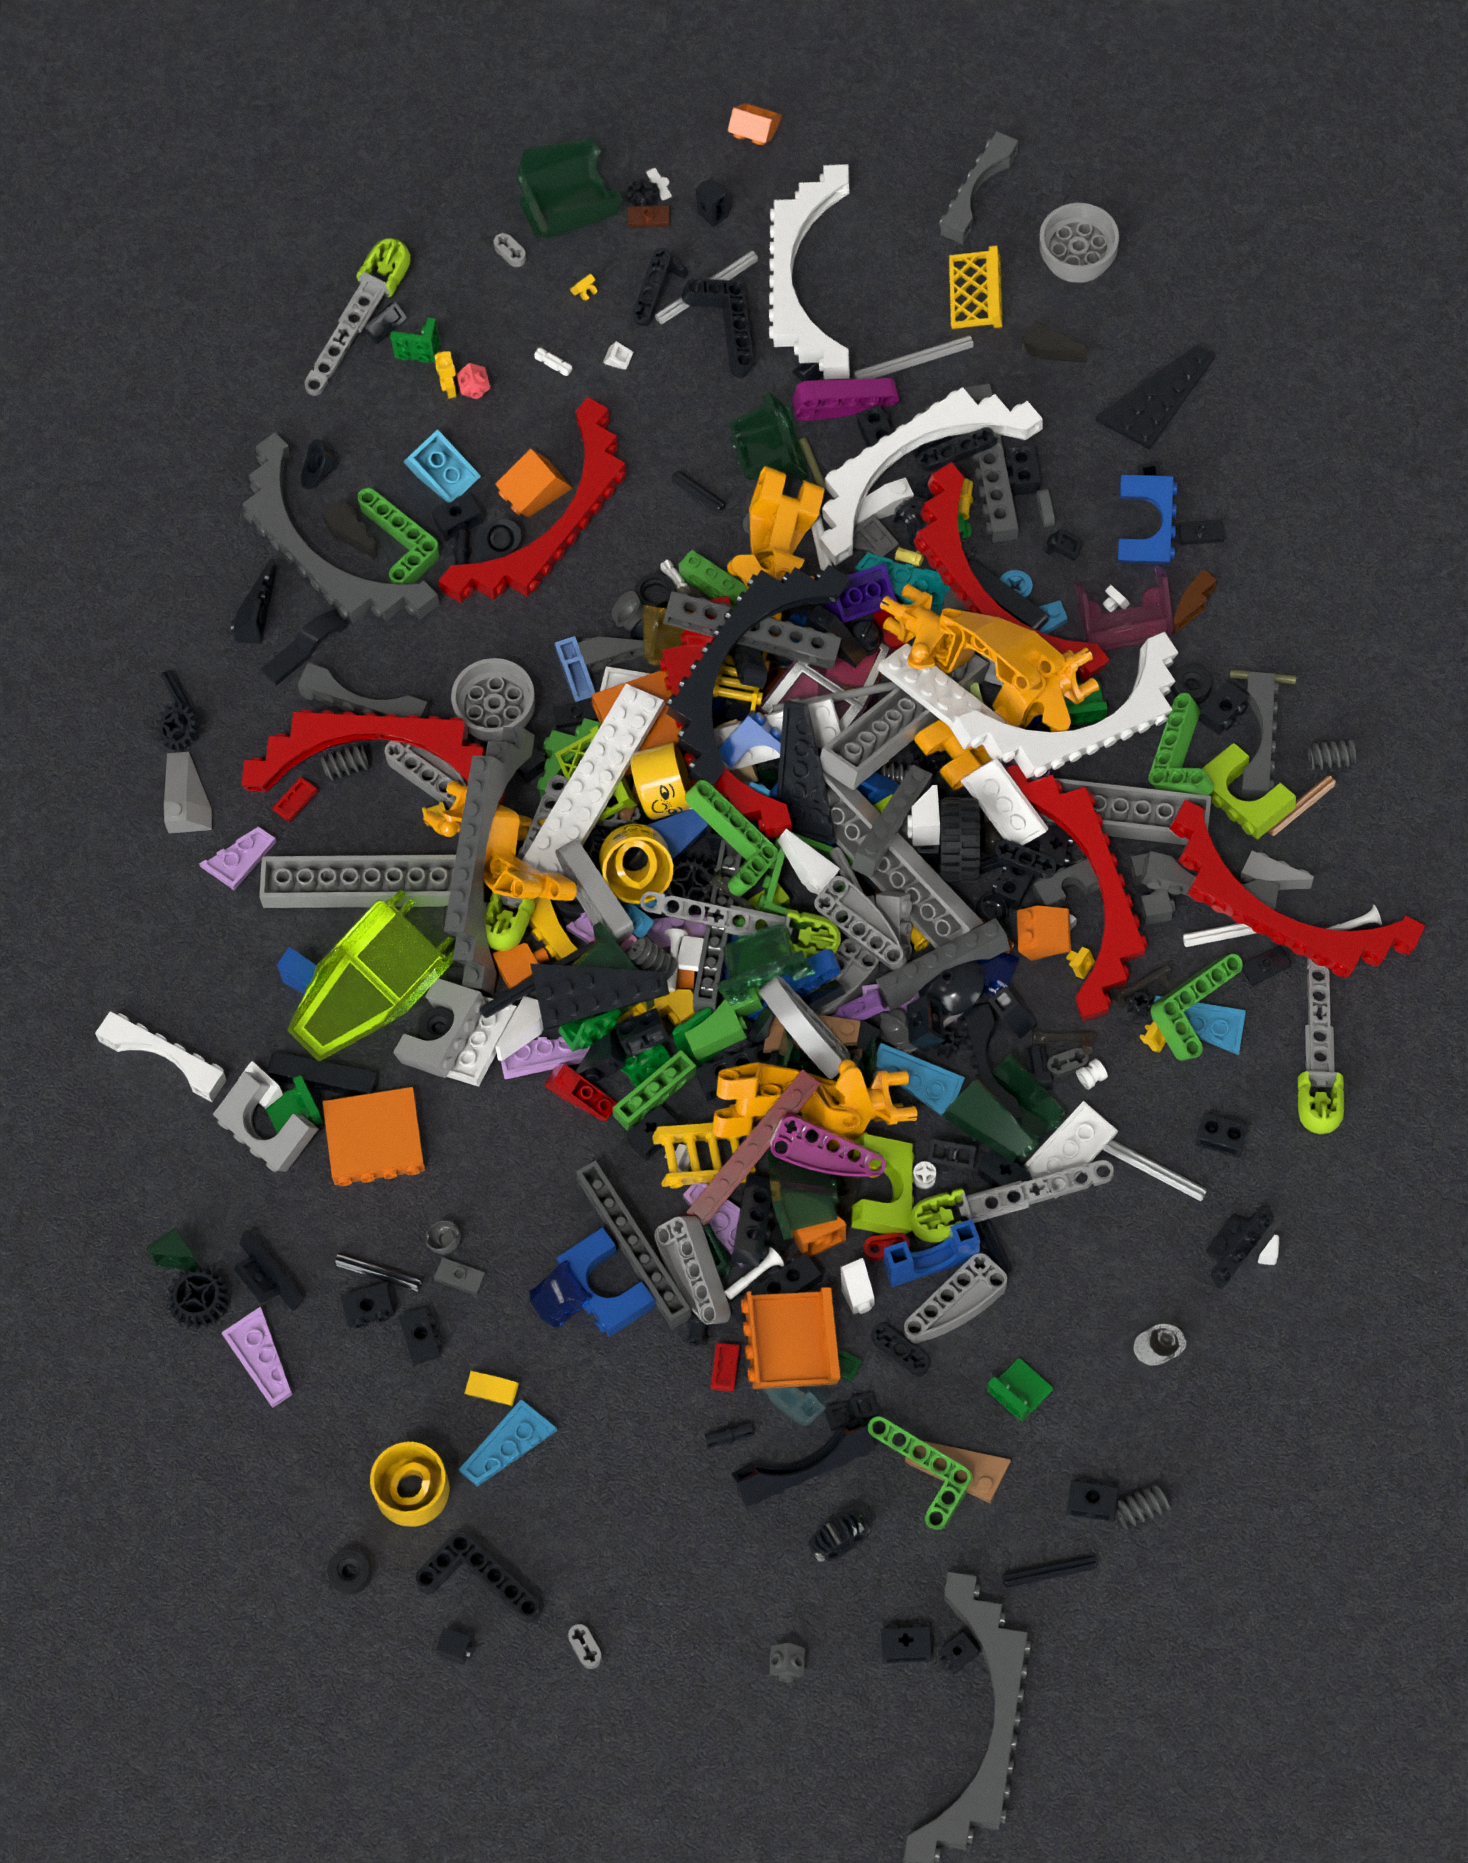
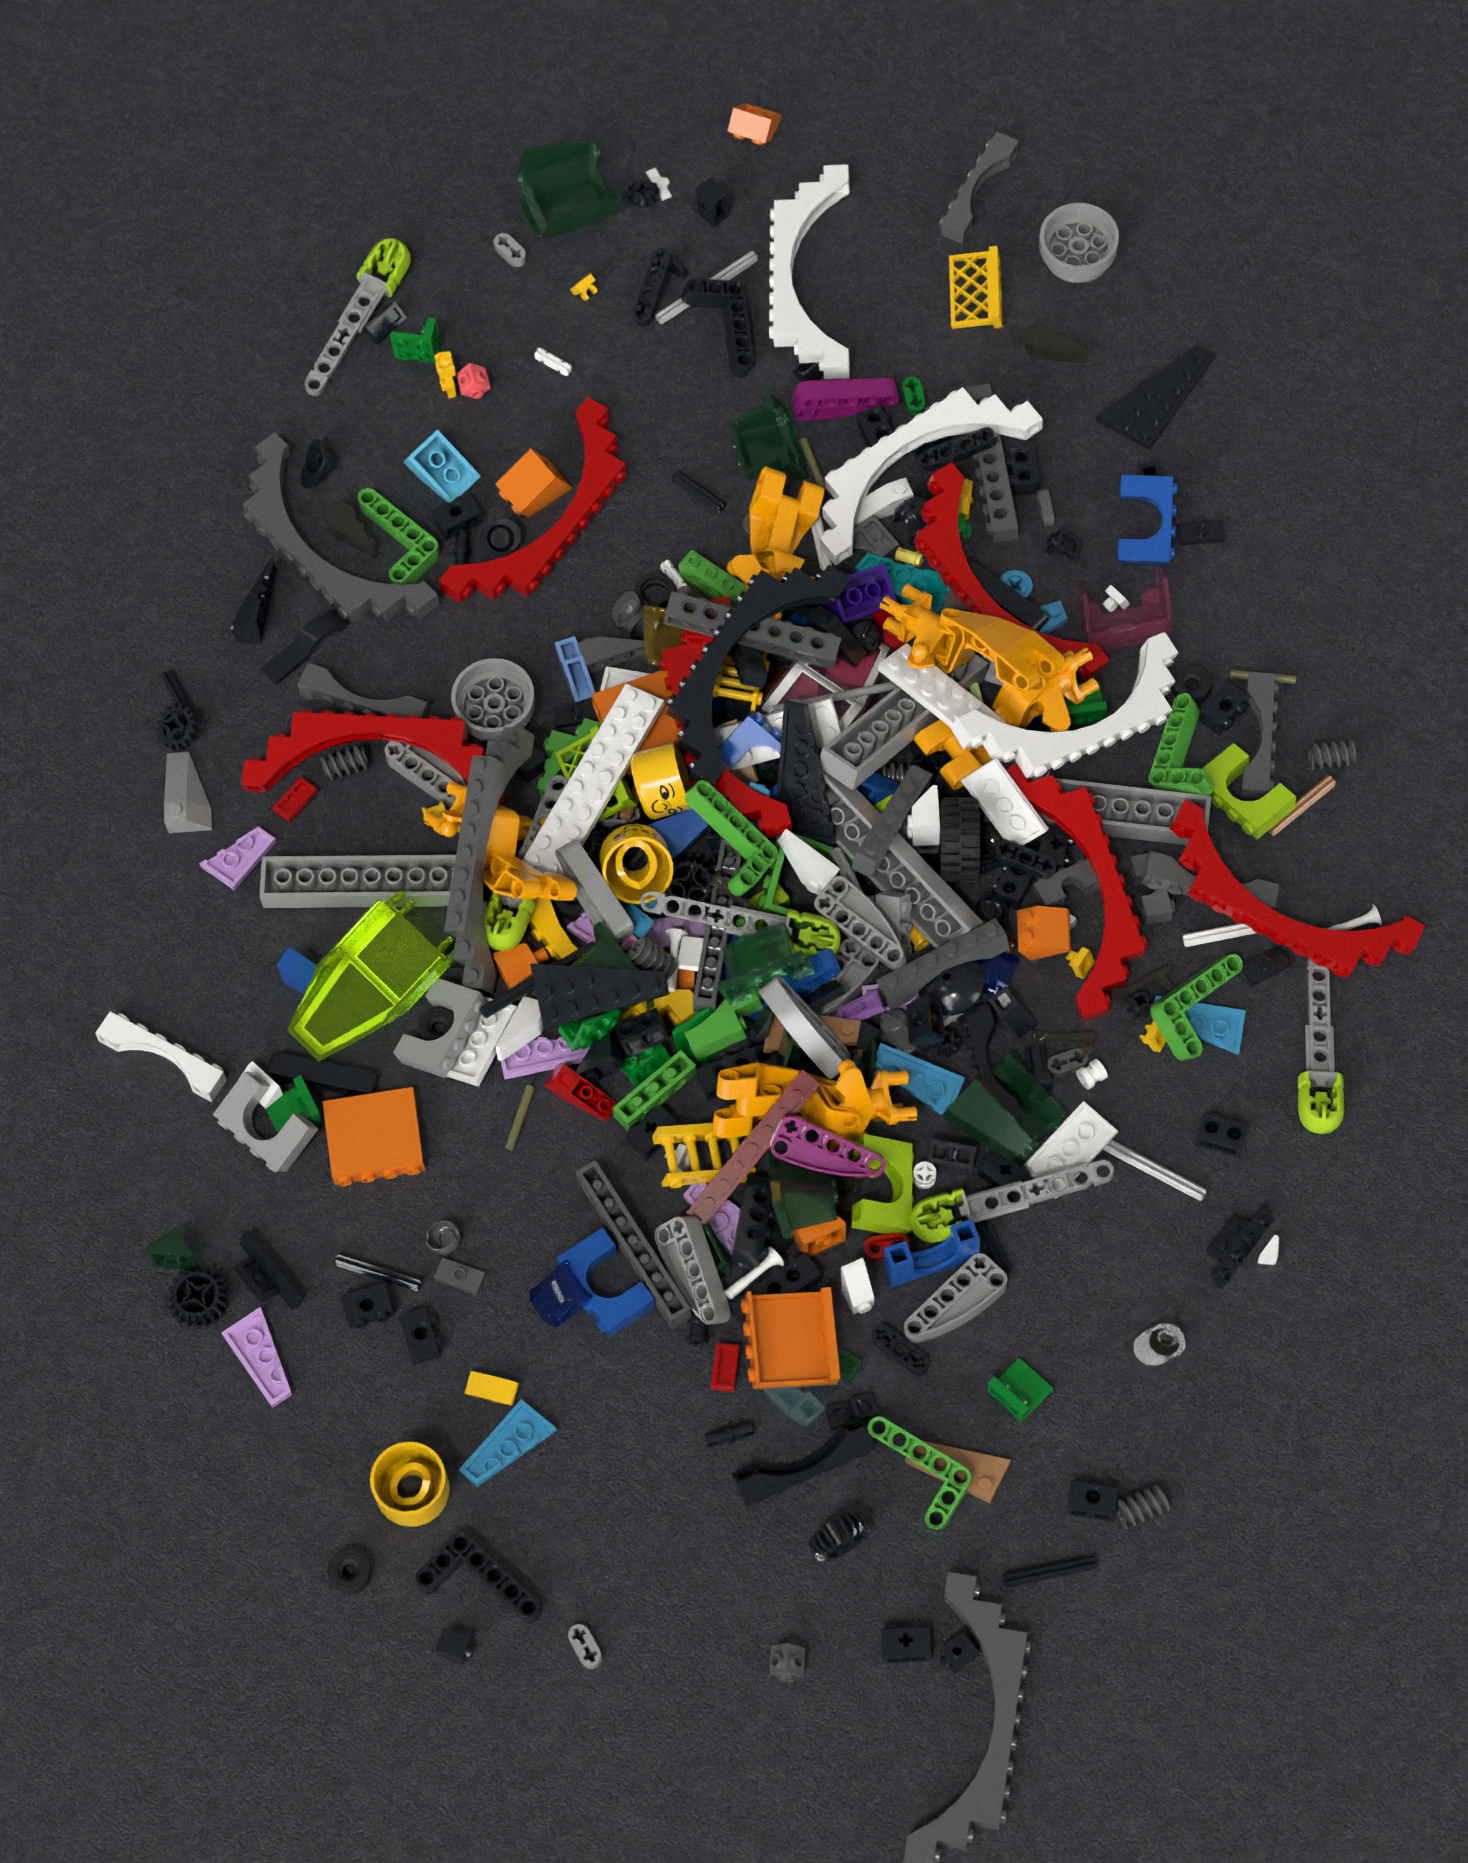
white slope [603,341,633,370] -> none
copper plate [628,206,669,228] -> none
light grey axle [854,336,973,379] -> none
reddish brown slope [1172,569,1217,635] -> none
light grey slope [1240,851,1314,890] -> none
none -> olive bar [505,1085,535,1150]
none -> green beam [902,377,925,416]

